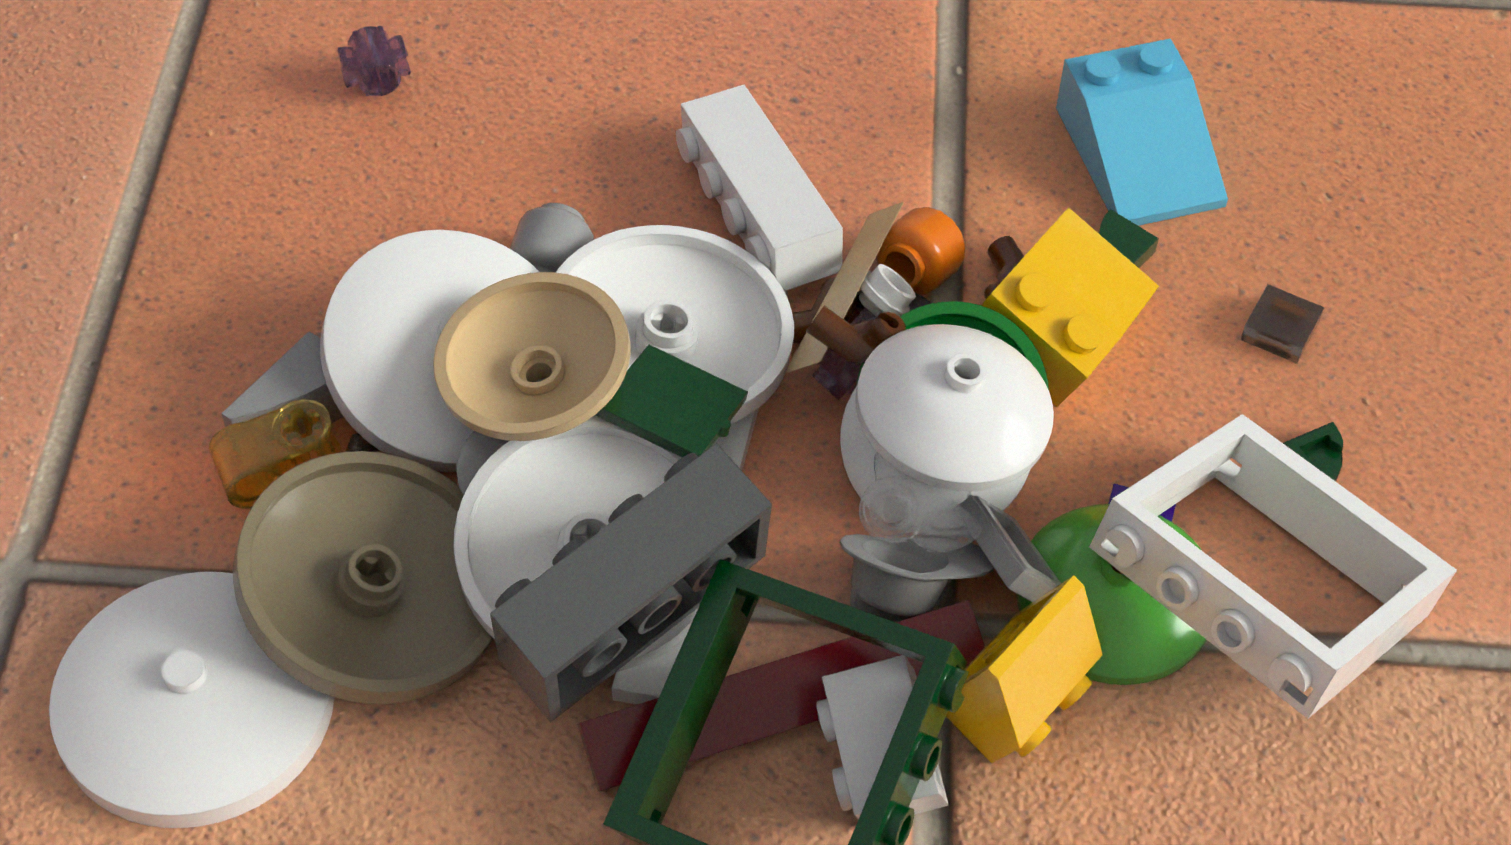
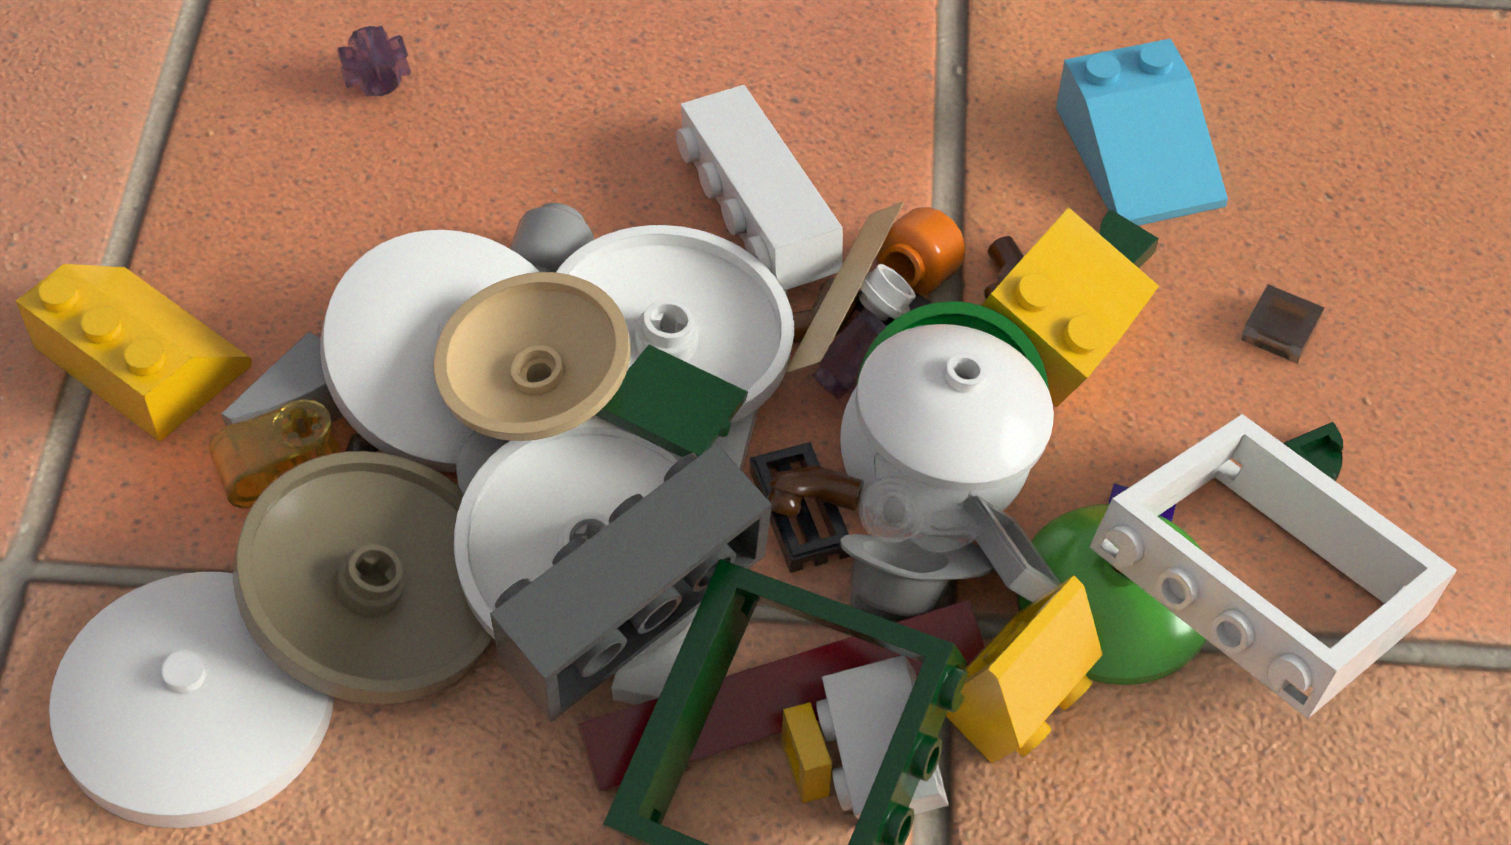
reddish brown arm [806,305,906,364] -> none
none -> yellow slope [15,264,252,442]
none -> black tile [749,442,851,573]
none -> reddish brown arm [767,466,864,517]
none -> yellow tile [781,703,832,803]

